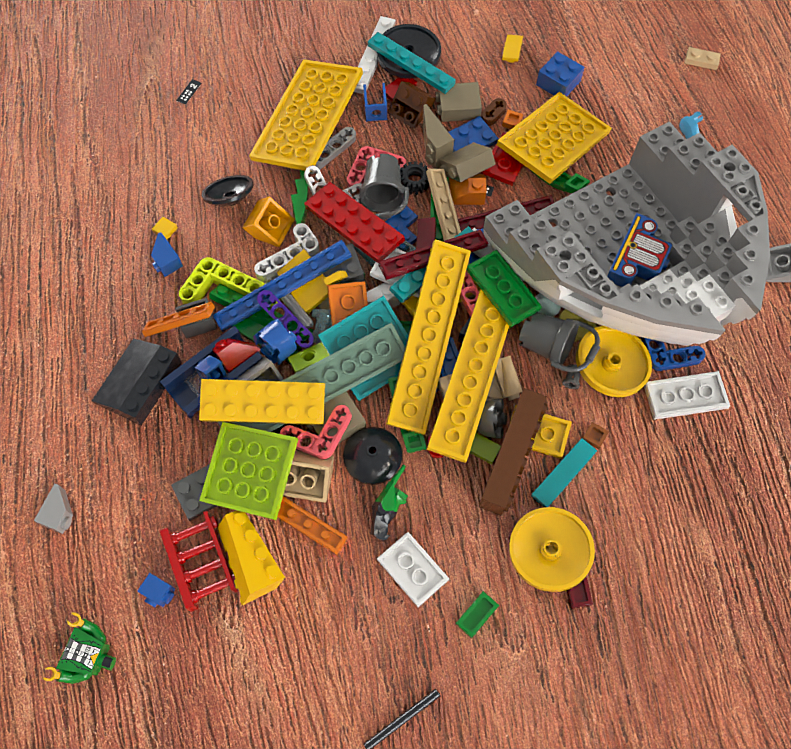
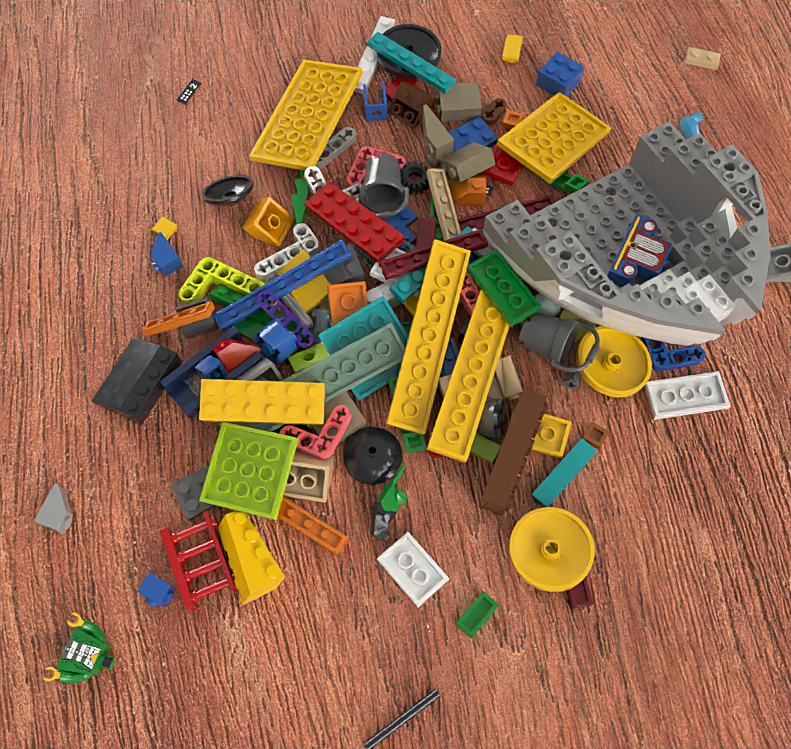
yellow tile [323,271,348,285] -> none

